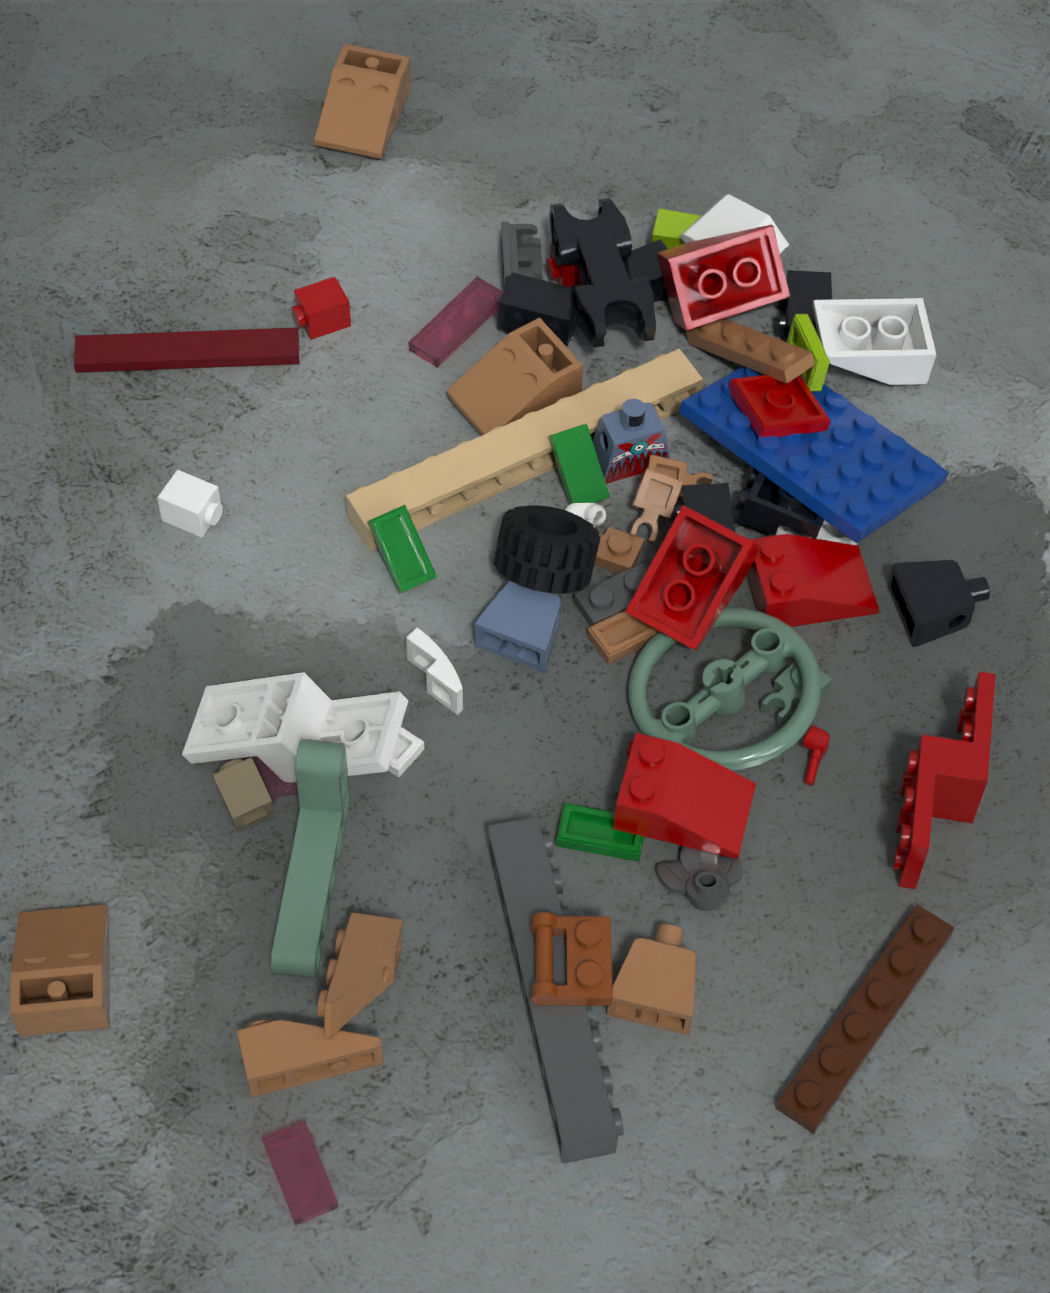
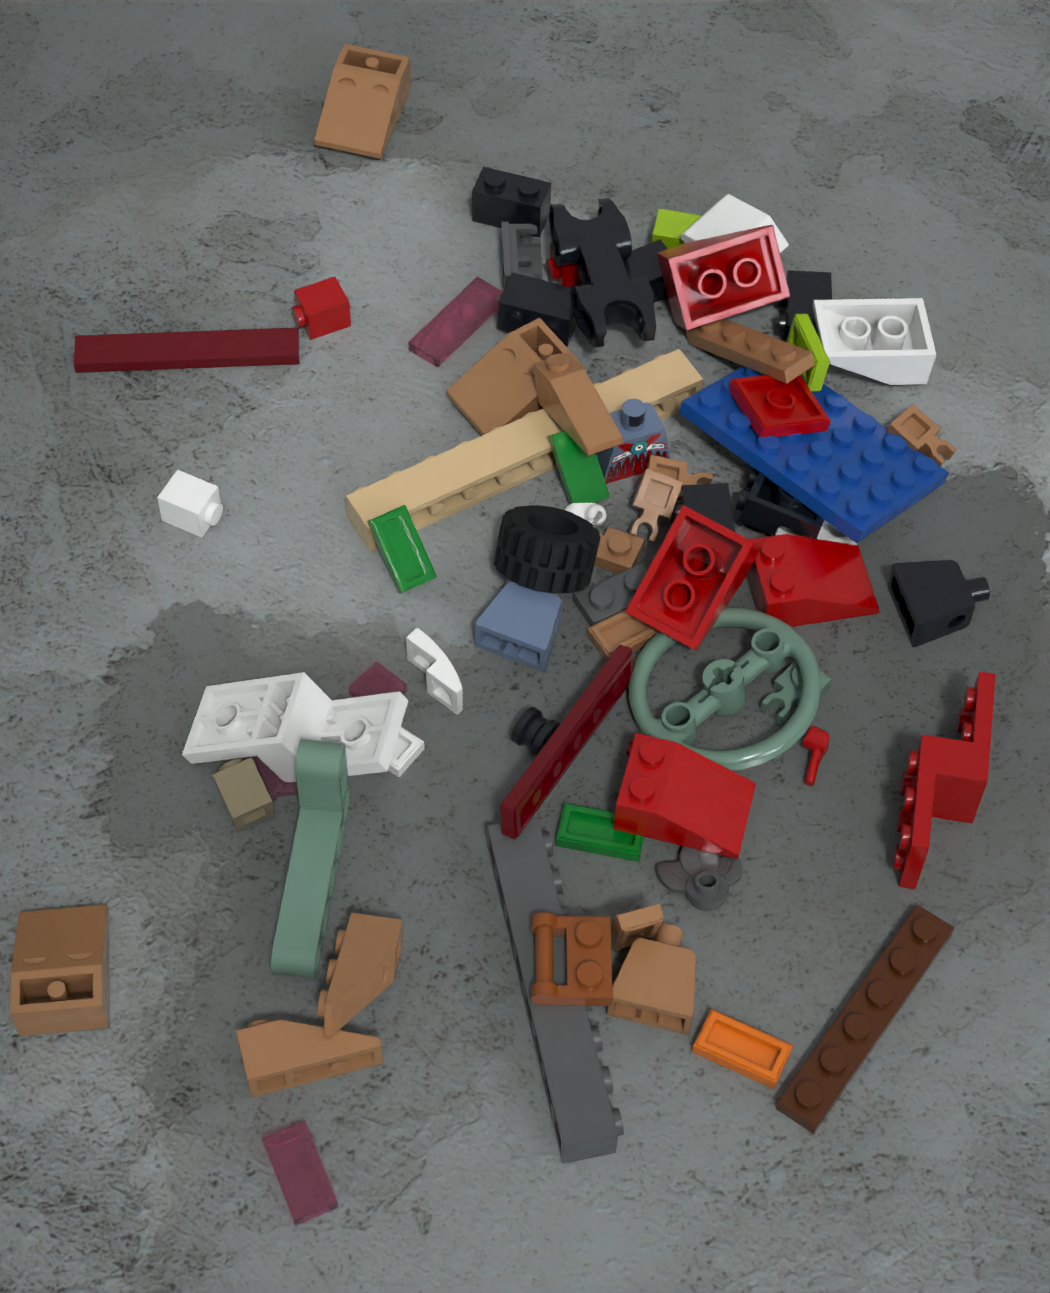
none -> clear pink tile [349,661,407,697]
none -> black brick [472,166,551,238]
none -> dark red tile [500,645,634,839]
none -> black wheel [511,706,560,757]
none -> medium nougat slope [533,352,623,456]
none -> medium nougat tile [611,904,664,952]
none -> orange tile [692,1009,793,1089]
none -> medium nougat plate [886,404,957,466]

